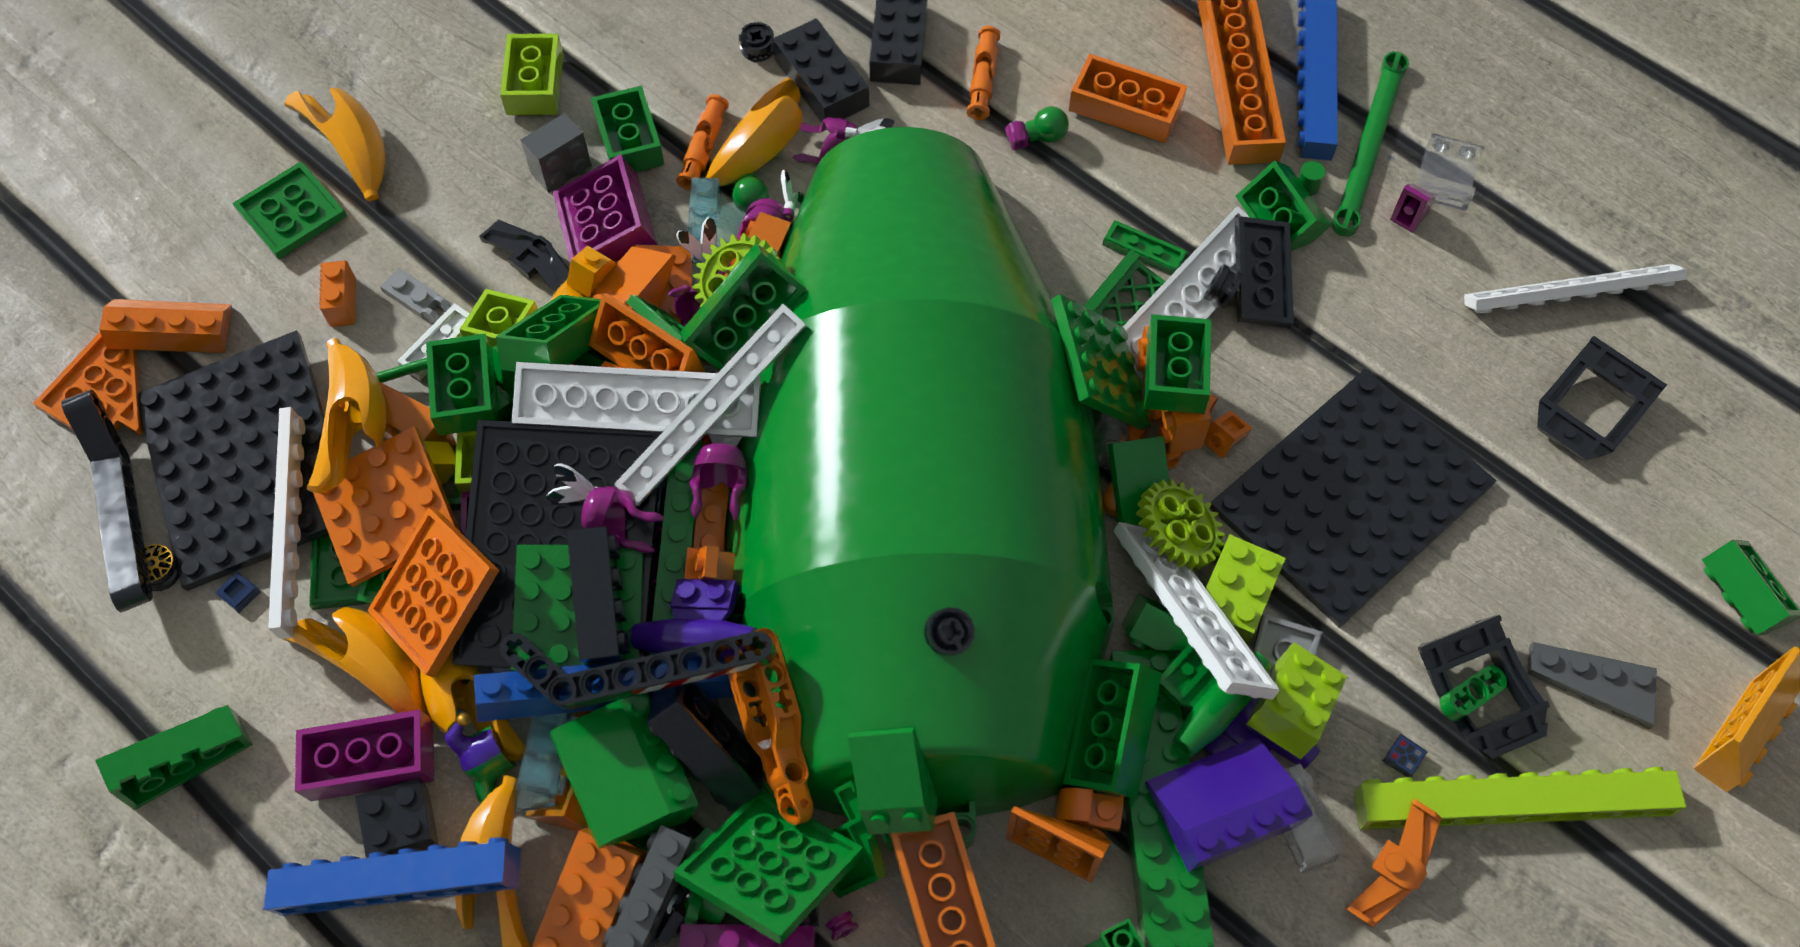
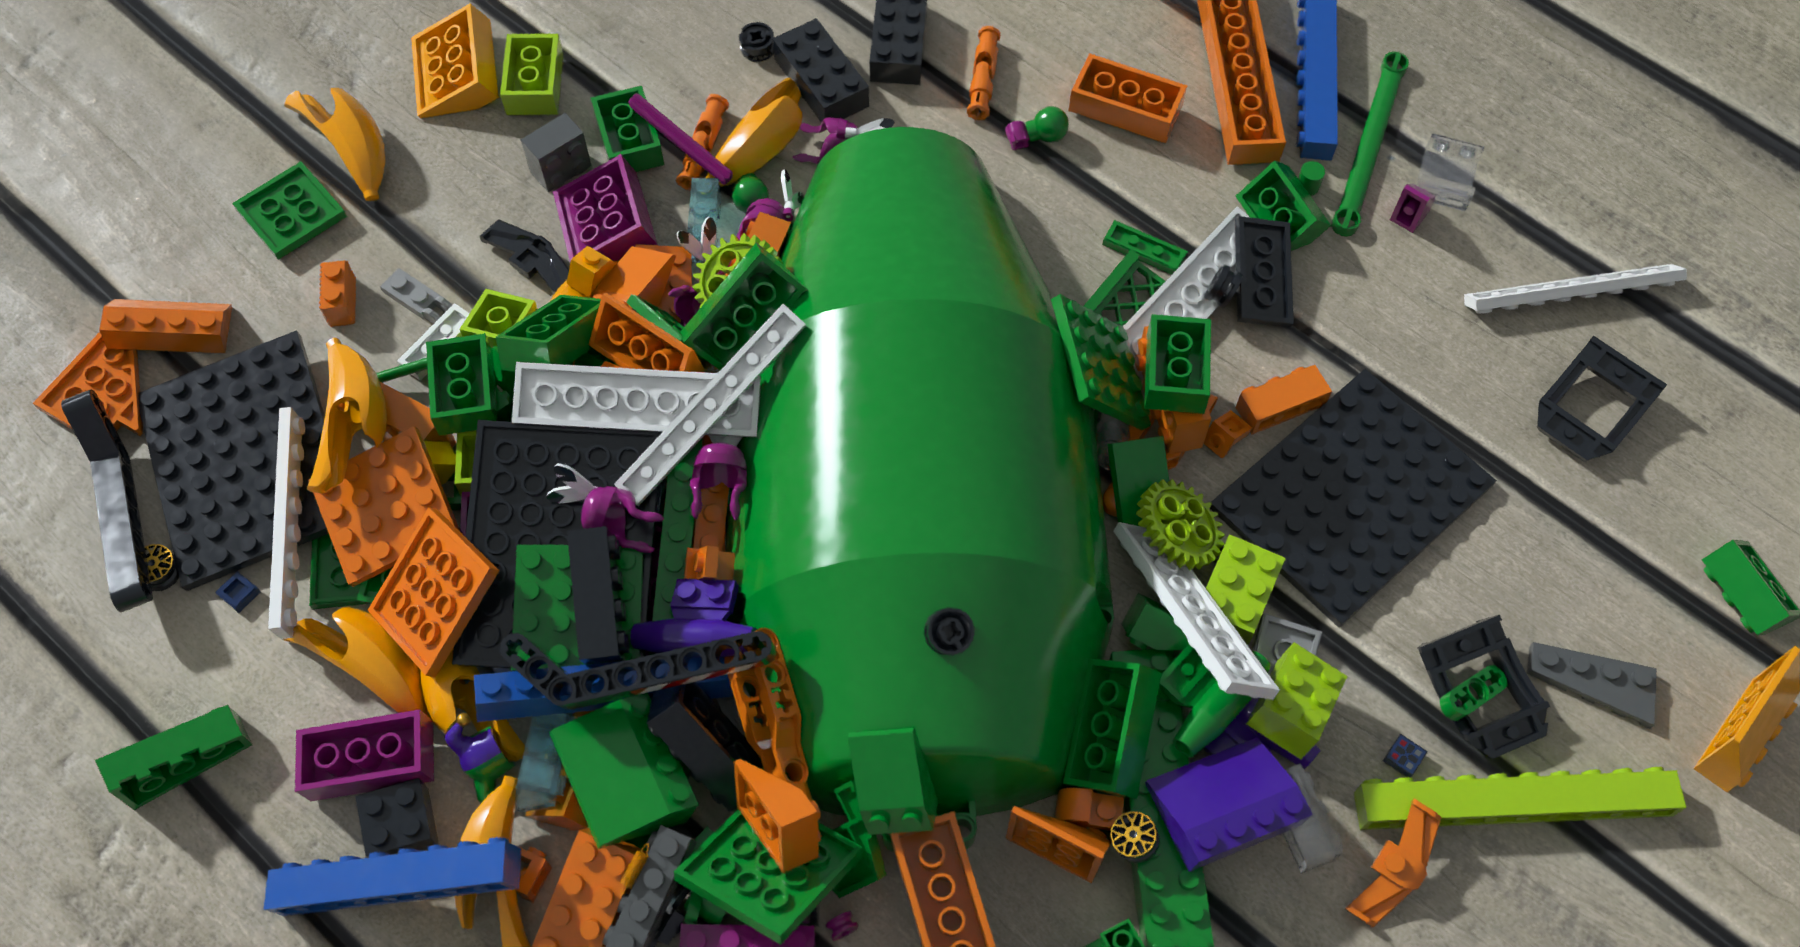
none -> light orange slope [411,3,499,119]
none -> orange bracket [516,847,552,903]
none -> light orange piece [620,843,649,895]
none -> magenta axle [629,94,733,185]
none -> orange slope [734,759,821,873]
none -> wheel [1110,811,1160,863]
none -> orange brick [1235,364,1332,435]

